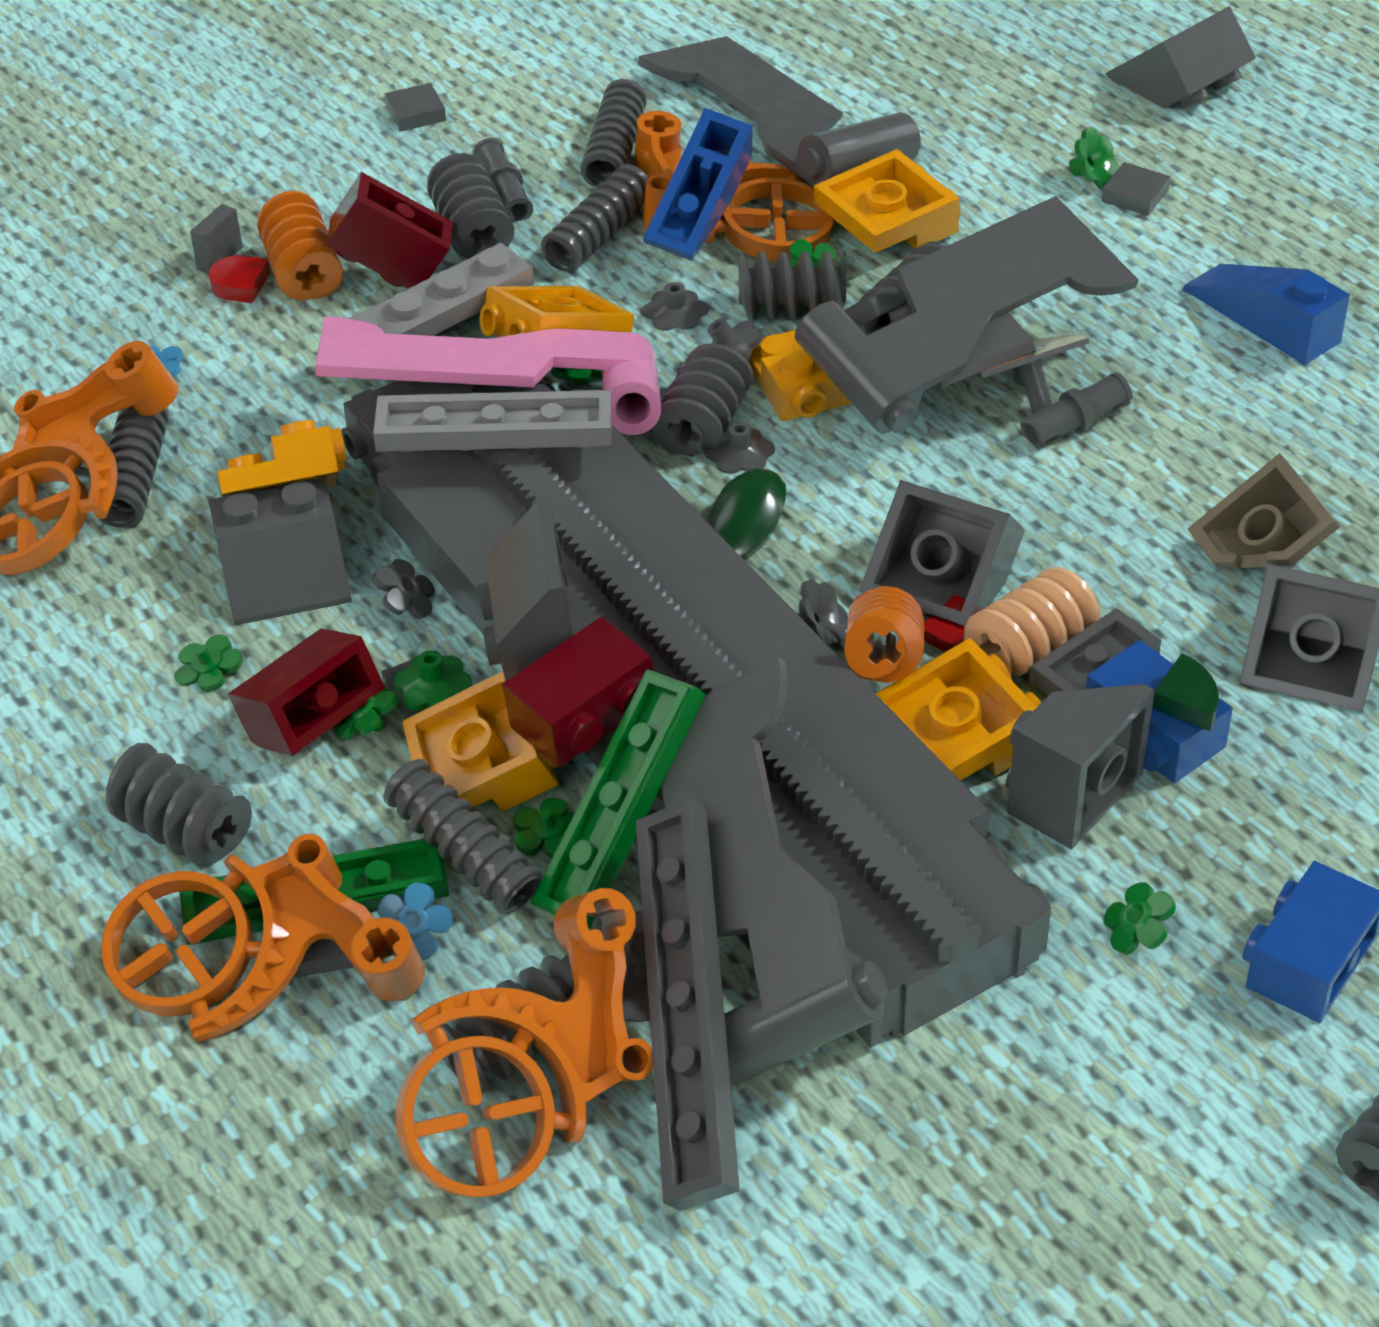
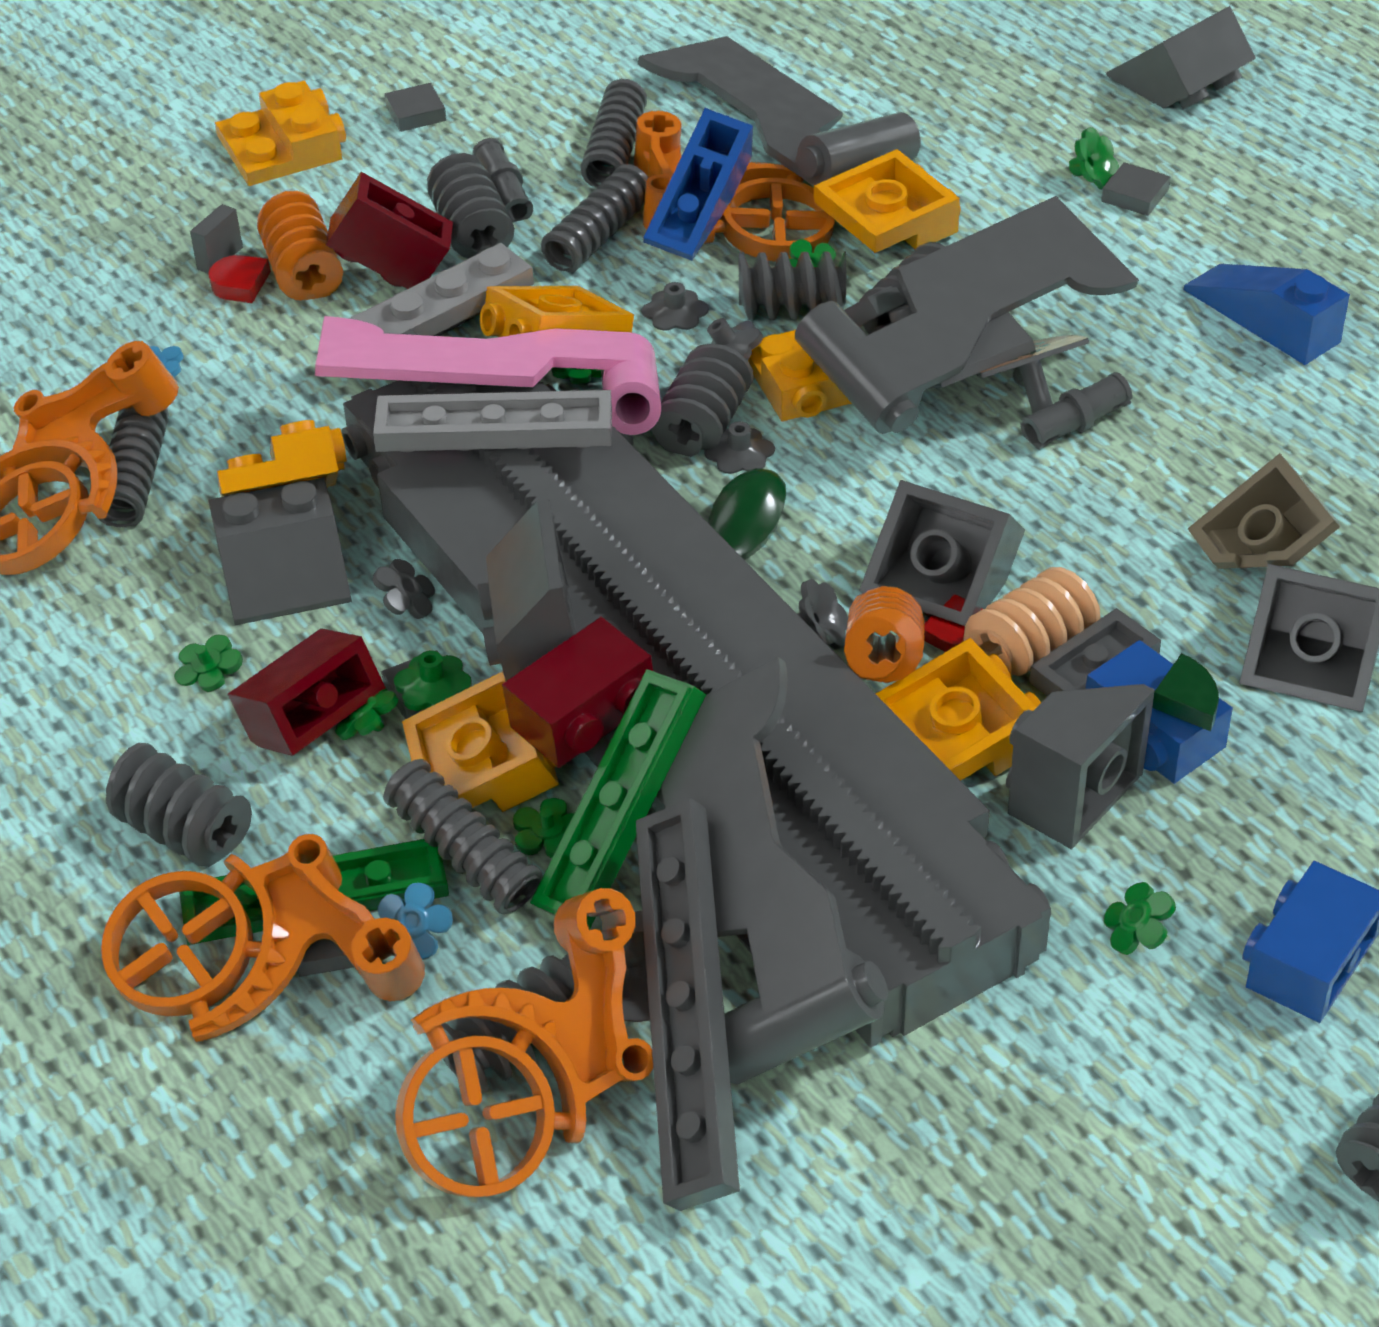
none -> light orange plate [215,80,346,186]

